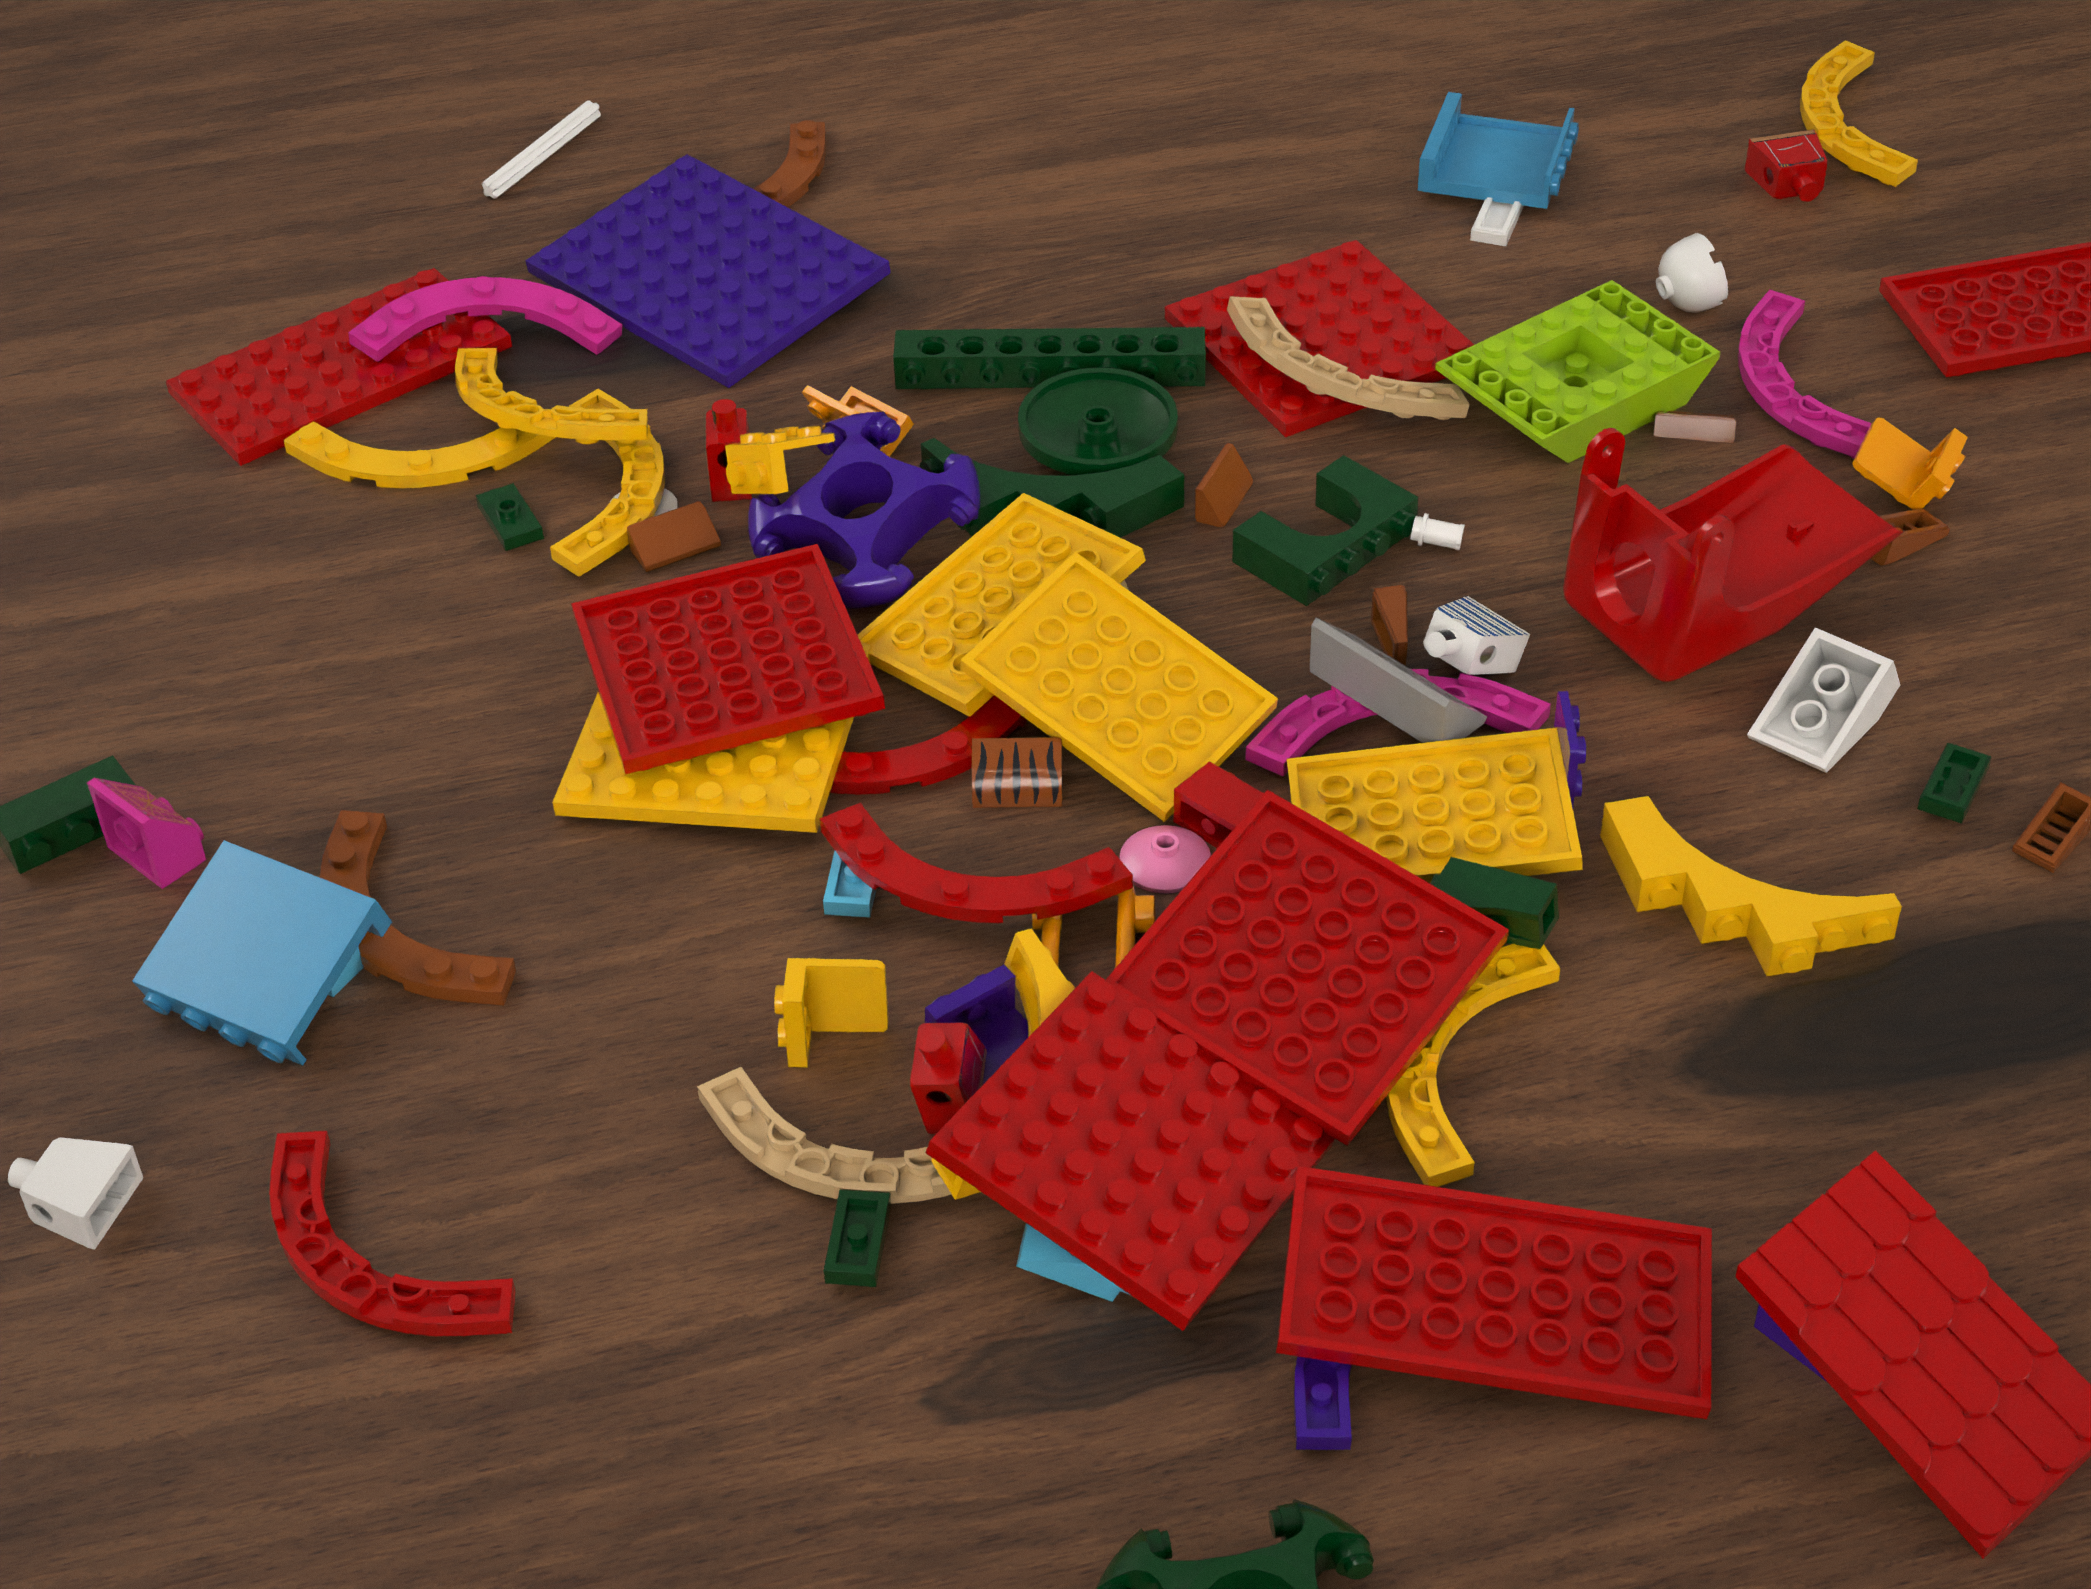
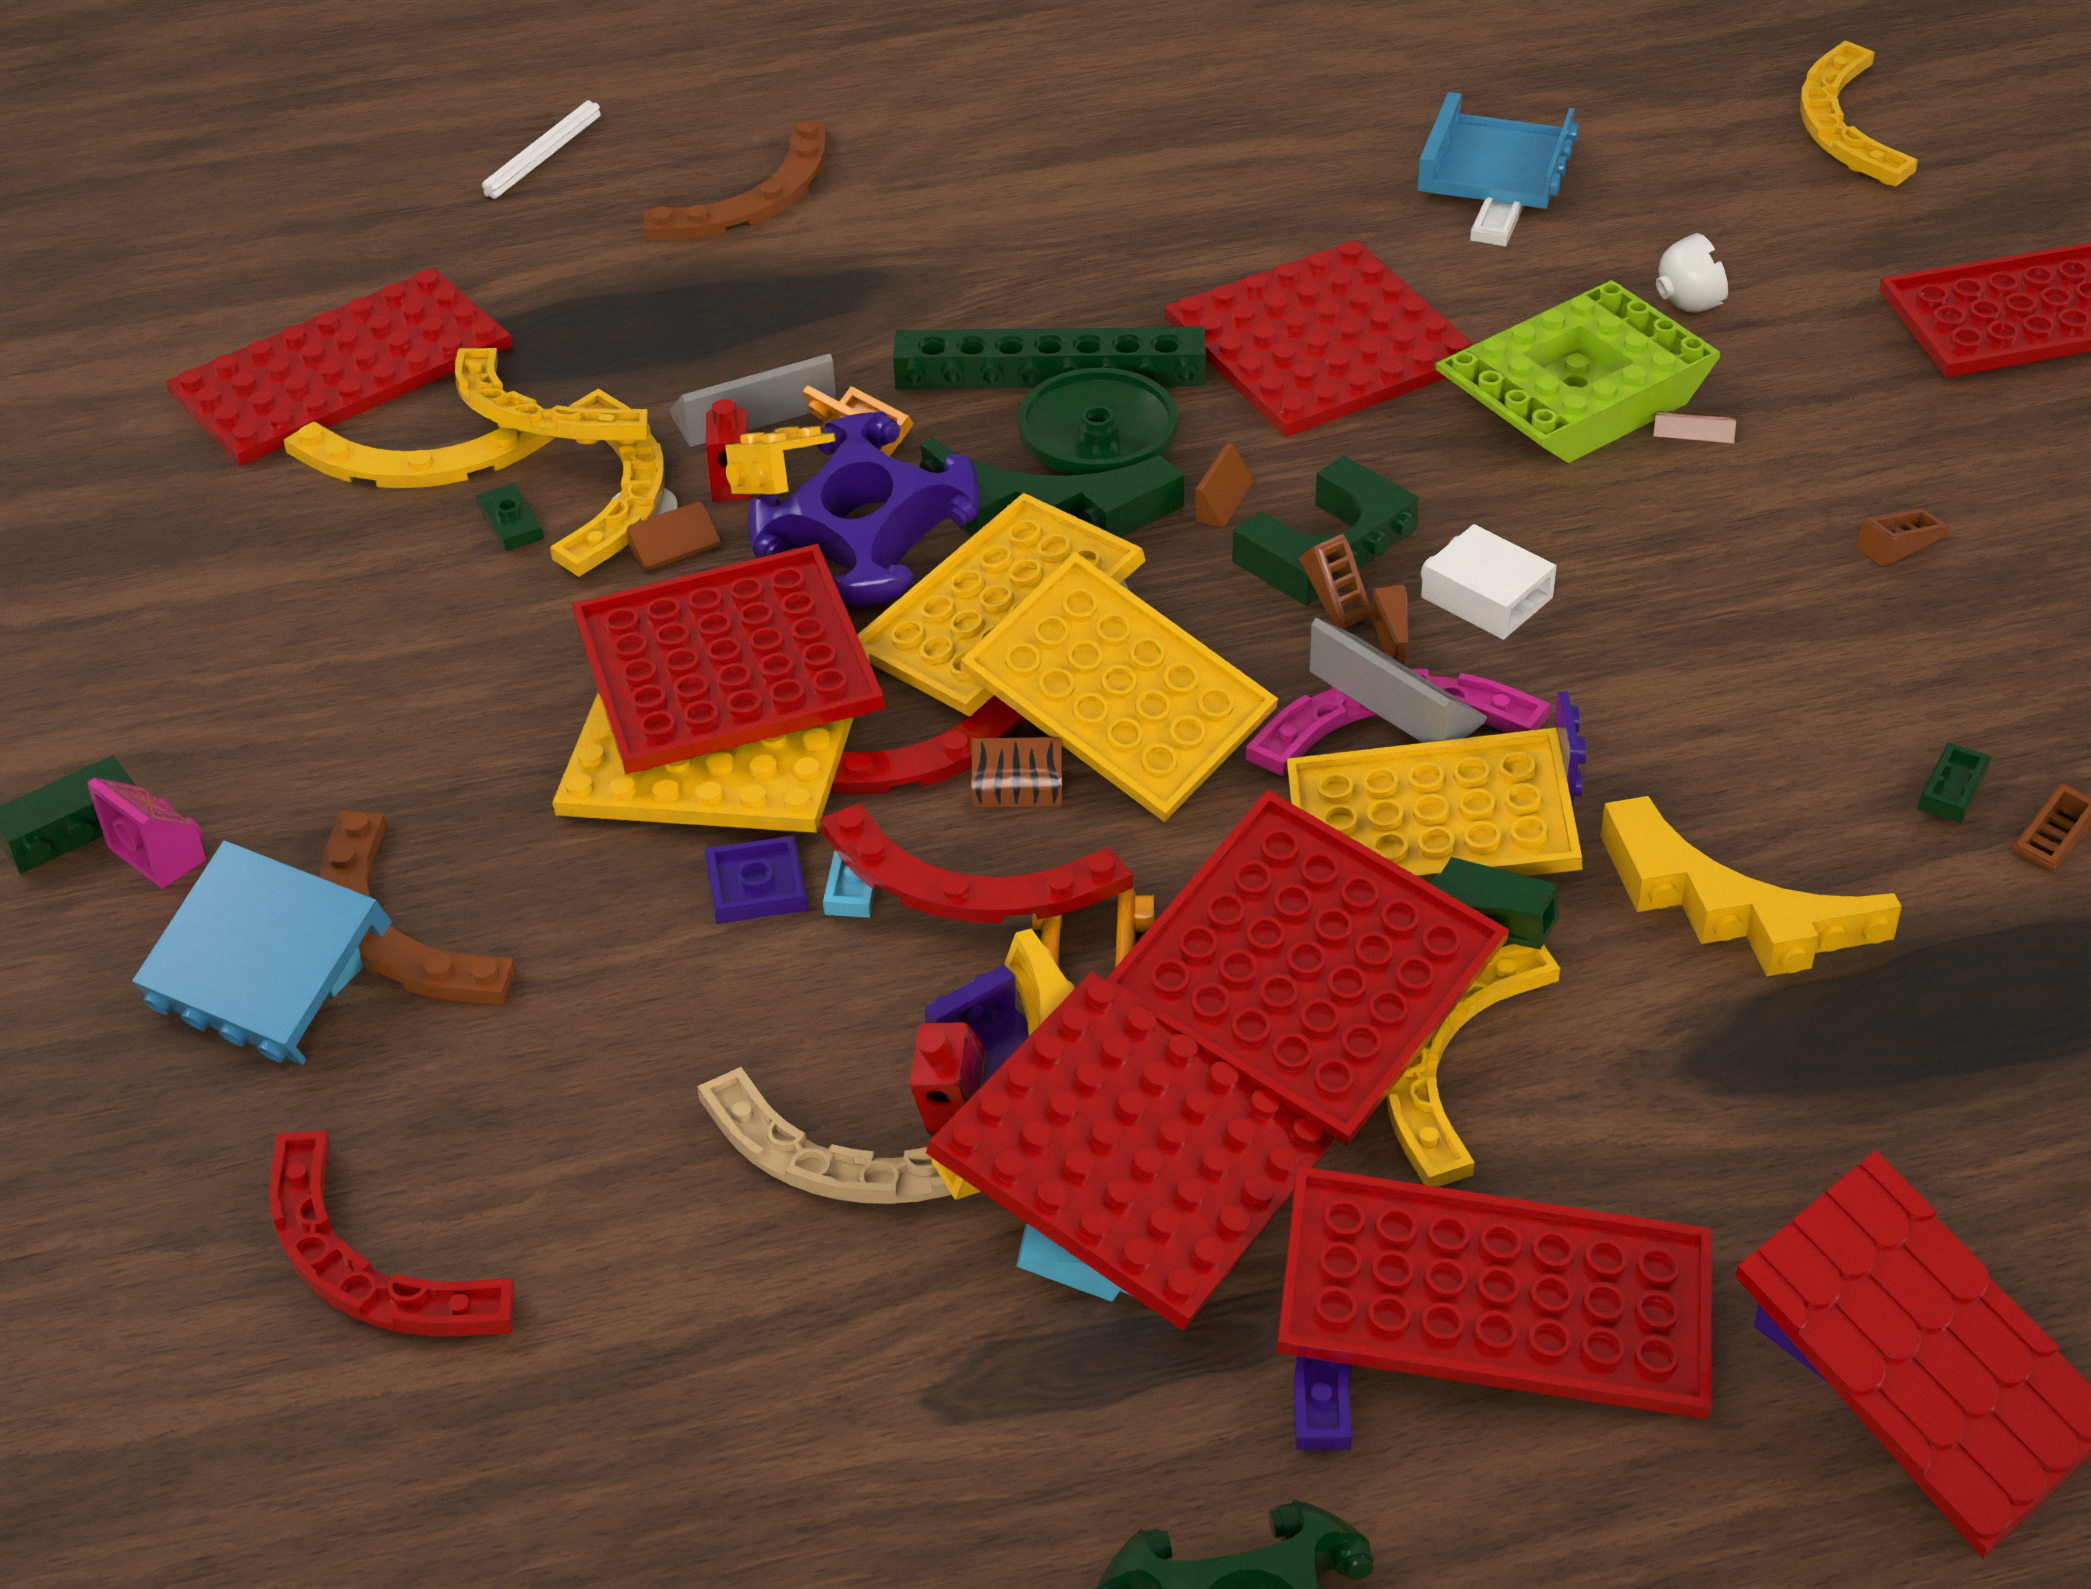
white torso [8,1137,143,1250] -> none
dark pink plate [348,276,622,362] -> none
dark purple plate [525,154,891,388] -> none
yellow bracket [774,958,889,1068] -> none
dark green plate [823,1190,891,1287] -> none
bright pink dish [1119,825,1211,894] -> none
red brick [1173,761,1264,848] -> none
tan plate [1227,296,1470,420] -> none
white pin [1410,513,1465,551] -> none
white torso [1423,596,1530,675] -> none
red piece [1563,428,1904,682] -> none
dark pink plate [1738,289,1872,459] -> none
red torso [1745,130,1827,202] -> none
white slope [1747,628,1900,773] -> none
light orange bracket [1853,418,1968,510] -> none
none -> light grey slope [669,353,836,447]
none -> dark purple tile [705,836,808,924]
none -> dark orange slope [1298,534,1371,630]
none -> white brick [1421,524,1557,640]

